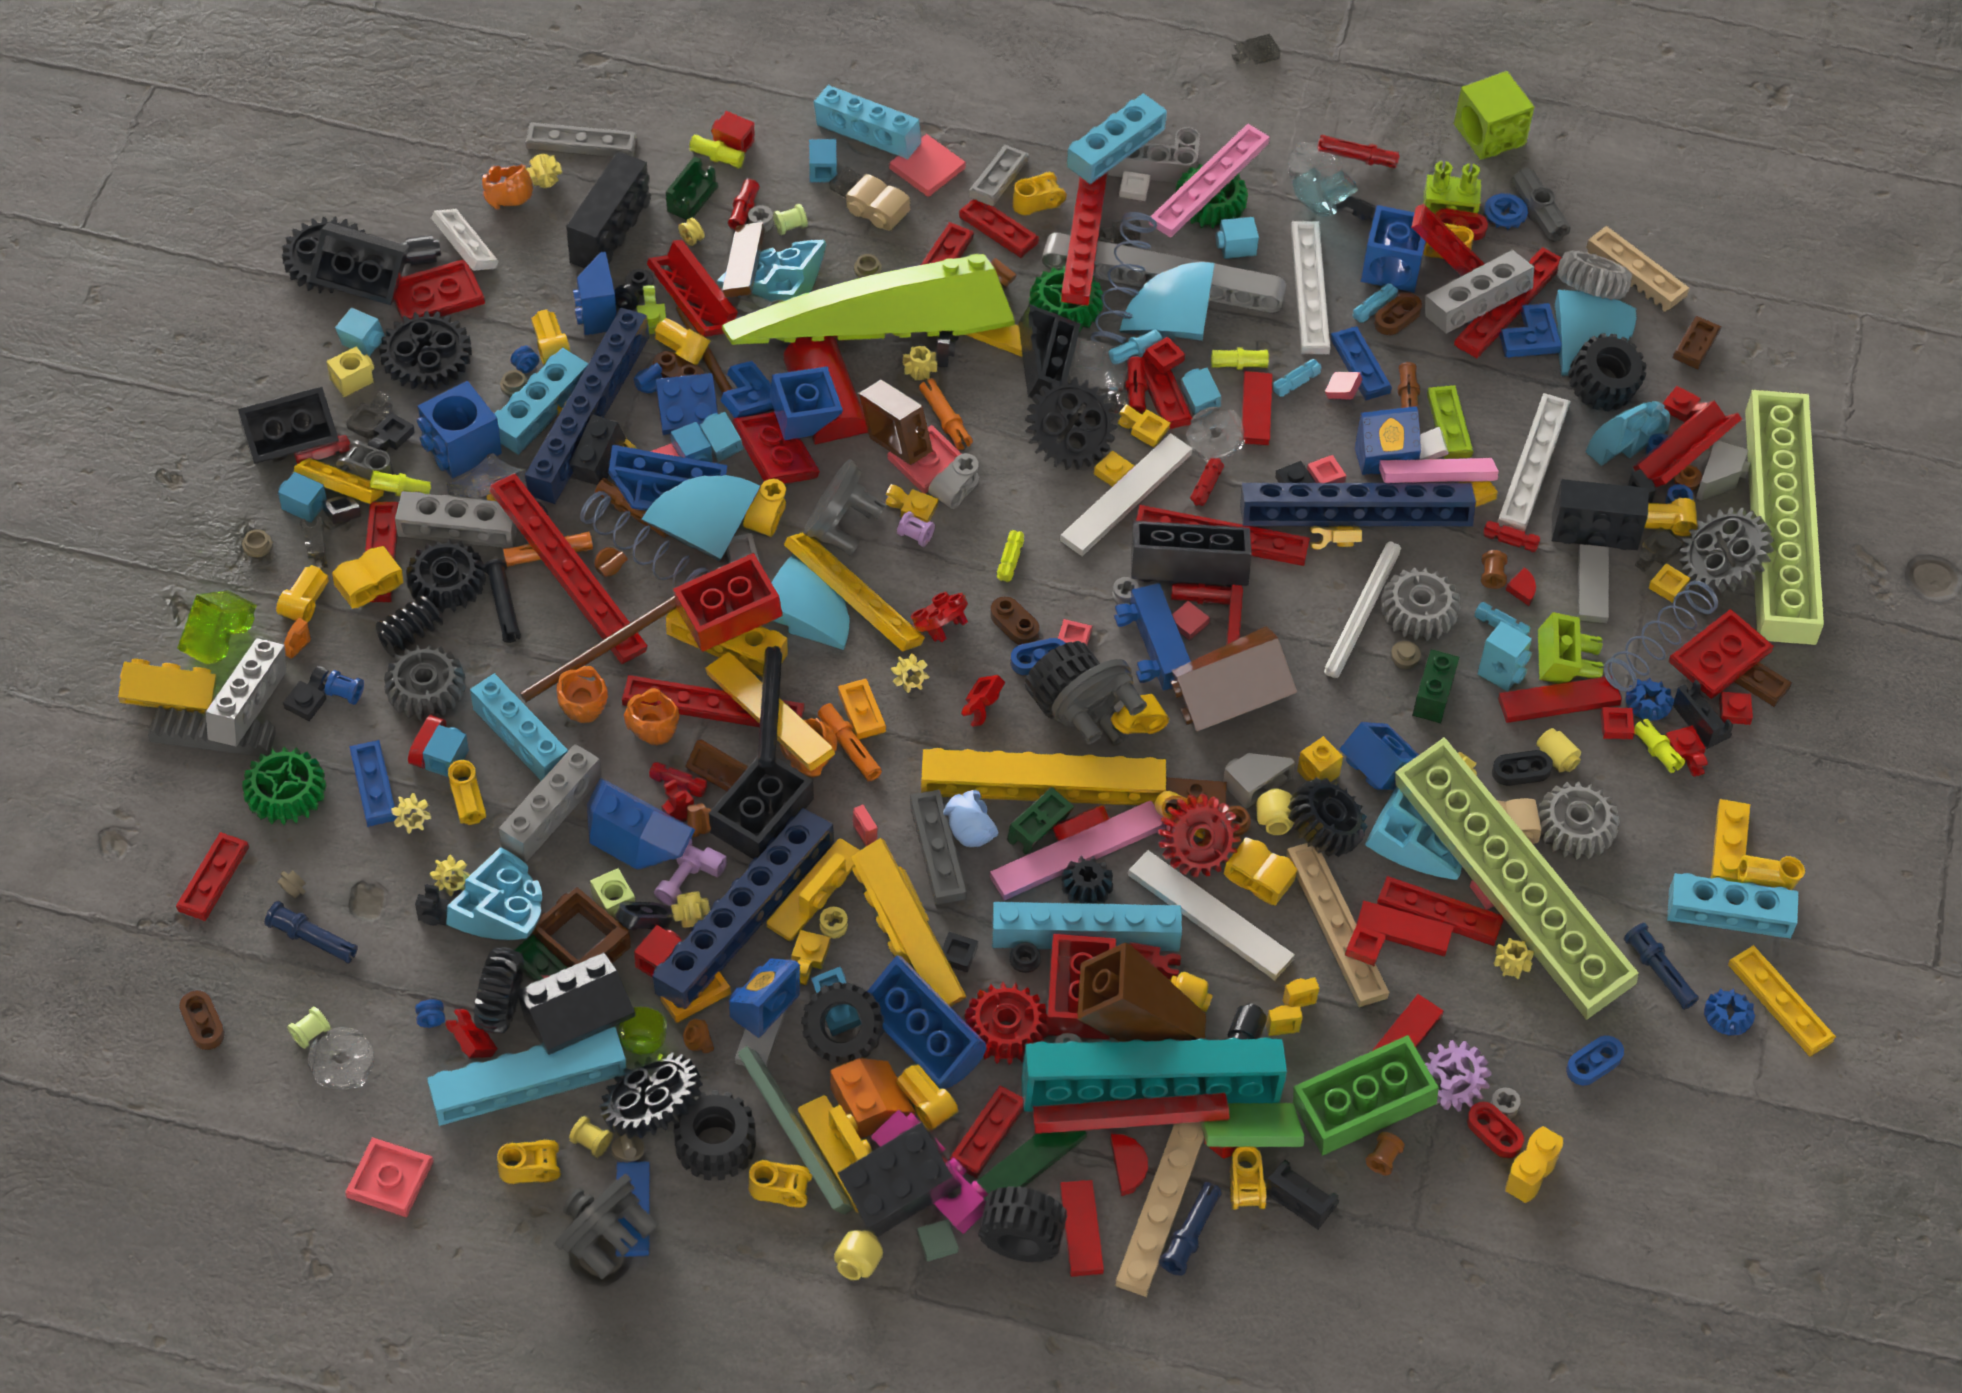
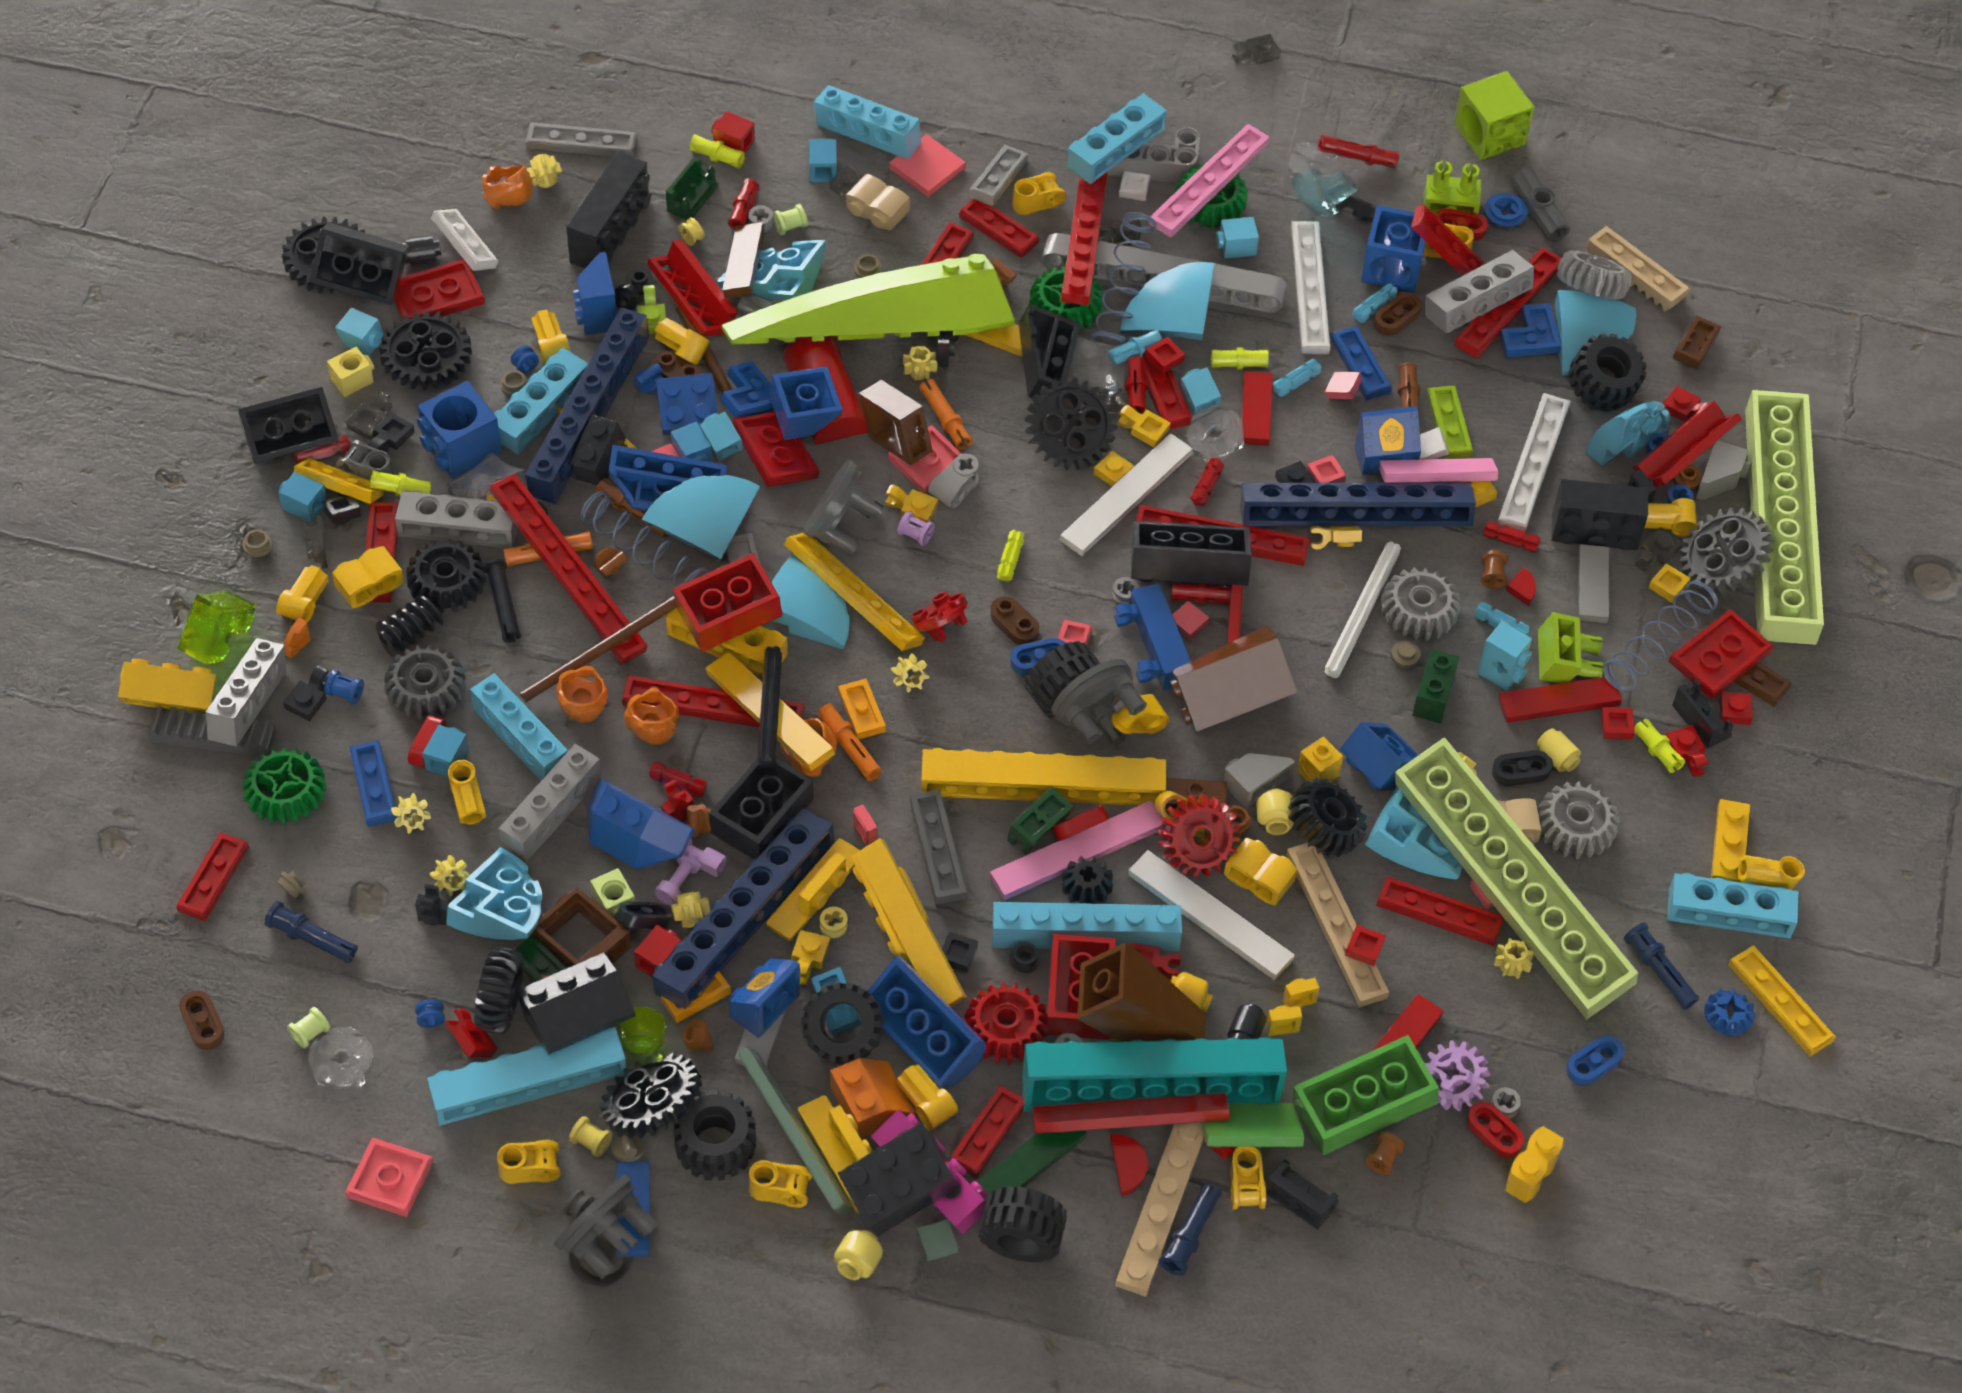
reddish brown plate [685,739,748,792] -> none
yellow piece [743,479,786,537] -> none
light blue hair [943,790,999,847] -> none
red plate [961,675,1005,727] -> none
red tile [1060,1180,1104,1277] -> none
red tile [1356,901,1454,957] -> none
blue gear [1625,678,1674,721] -> none

